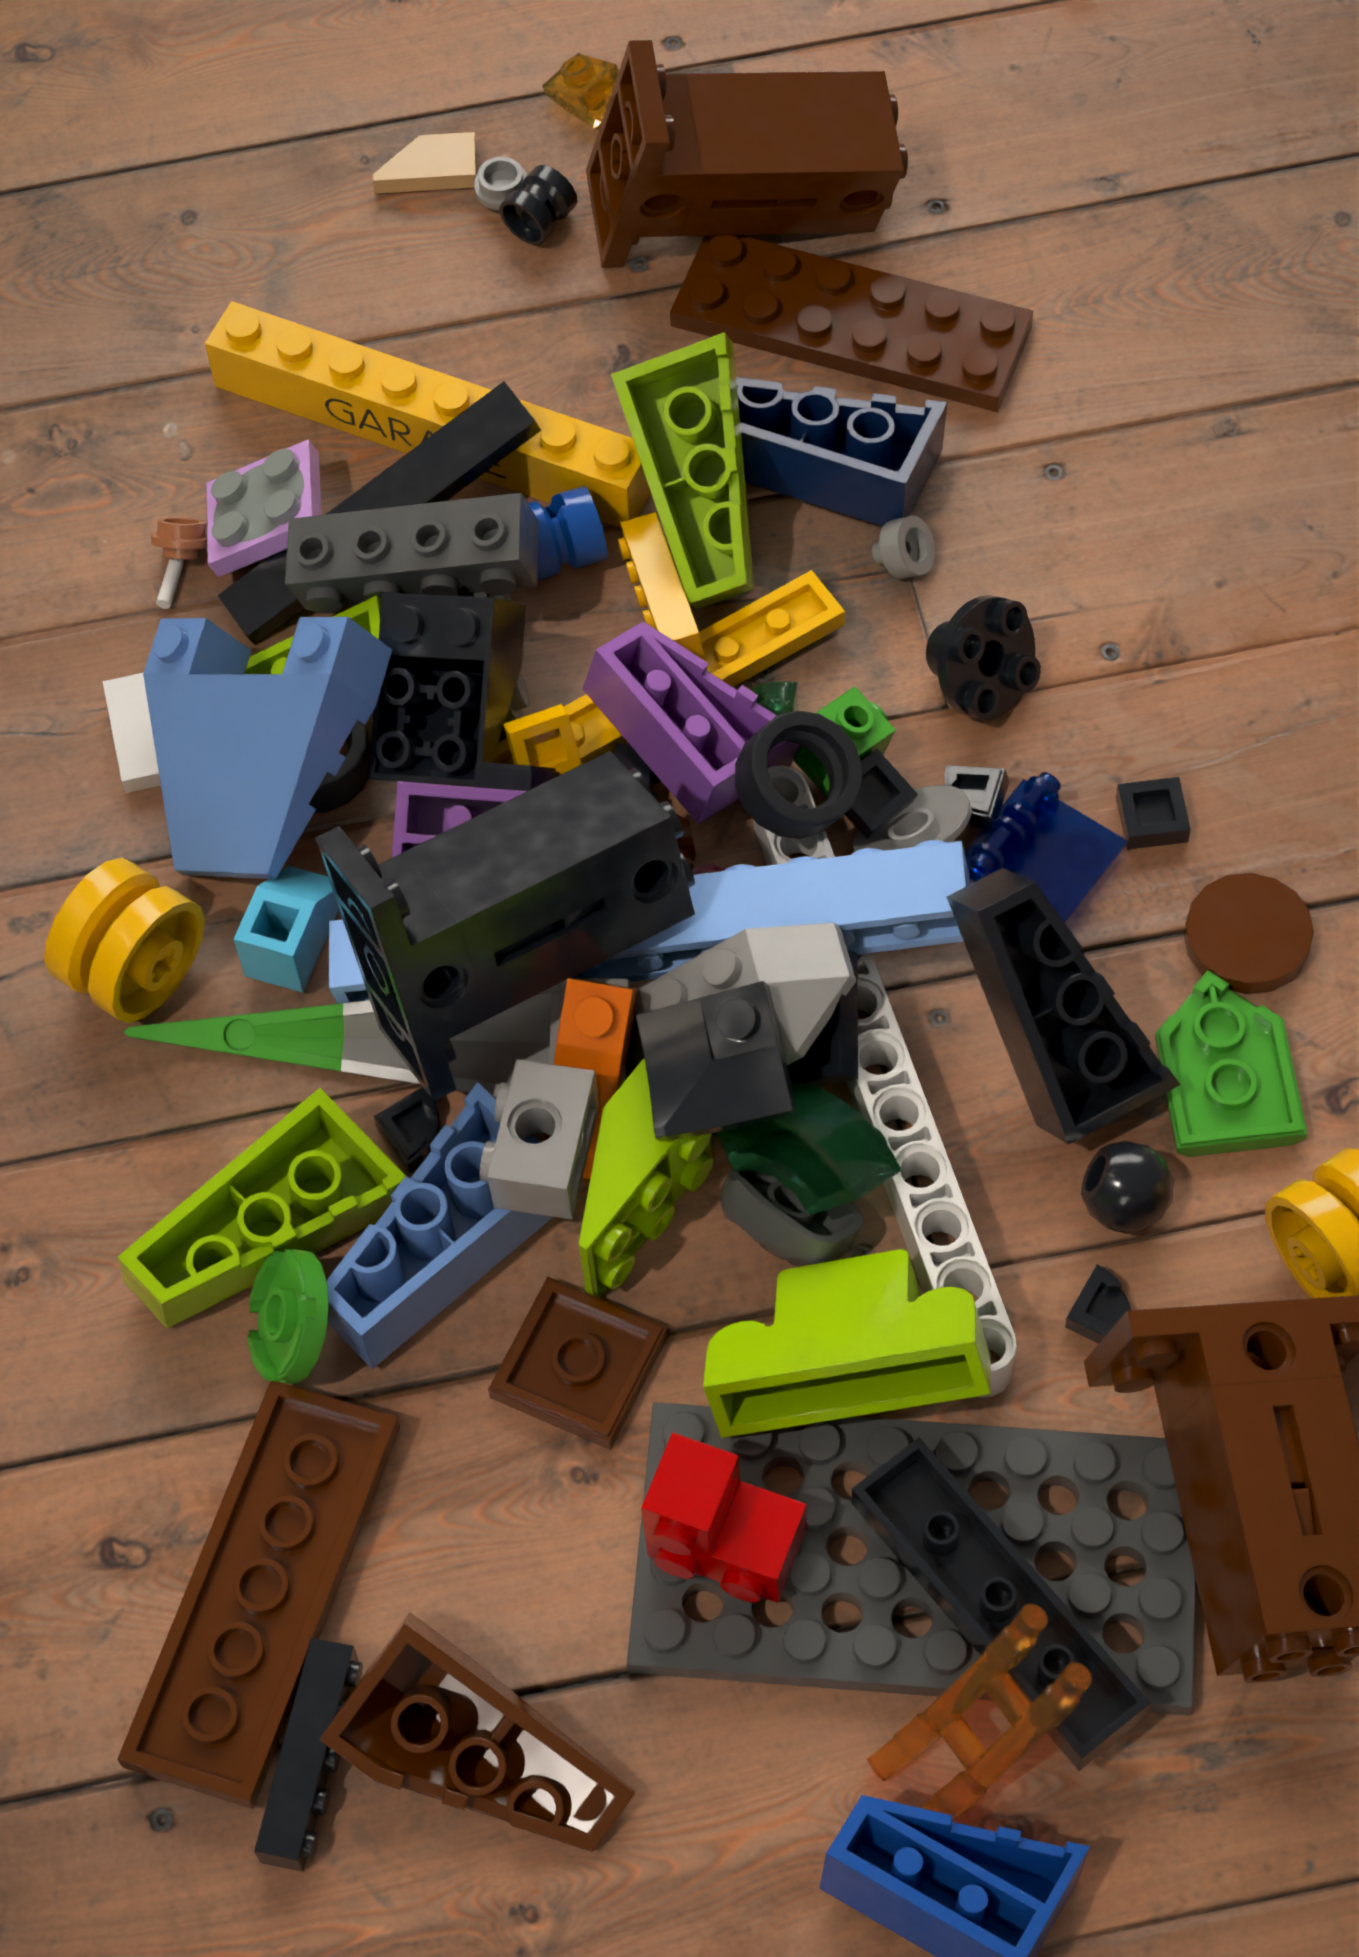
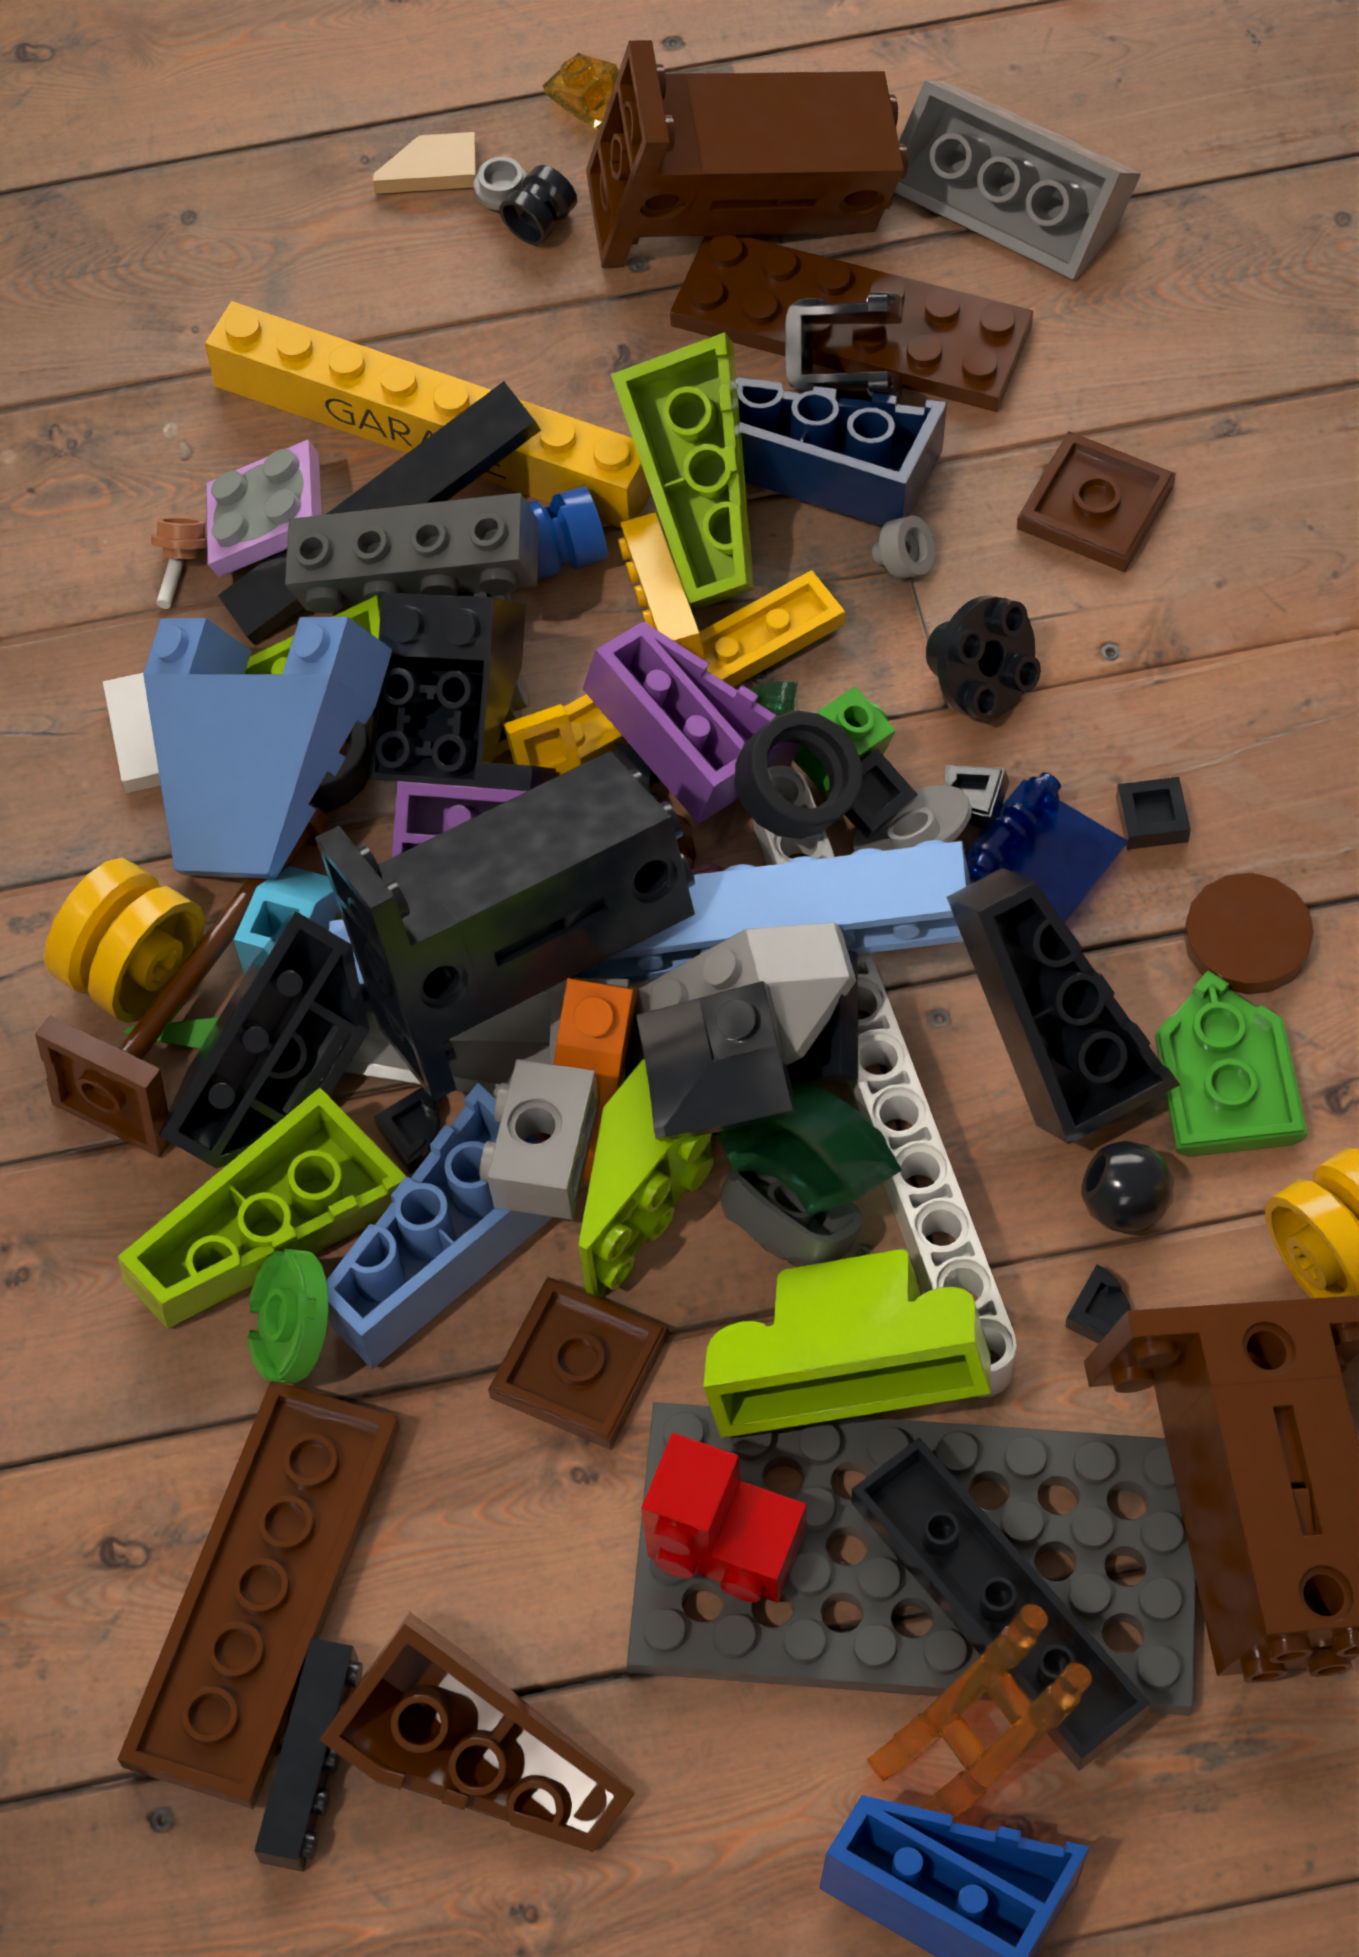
none -> reddish brown tile [35,803,328,1158]
none -> black wedge [159,910,370,1168]
none -> black piece [785,292,903,401]
none -> light grey slope [894,80,1141,280]
none -> reddish brown tile [1017,431,1176,572]

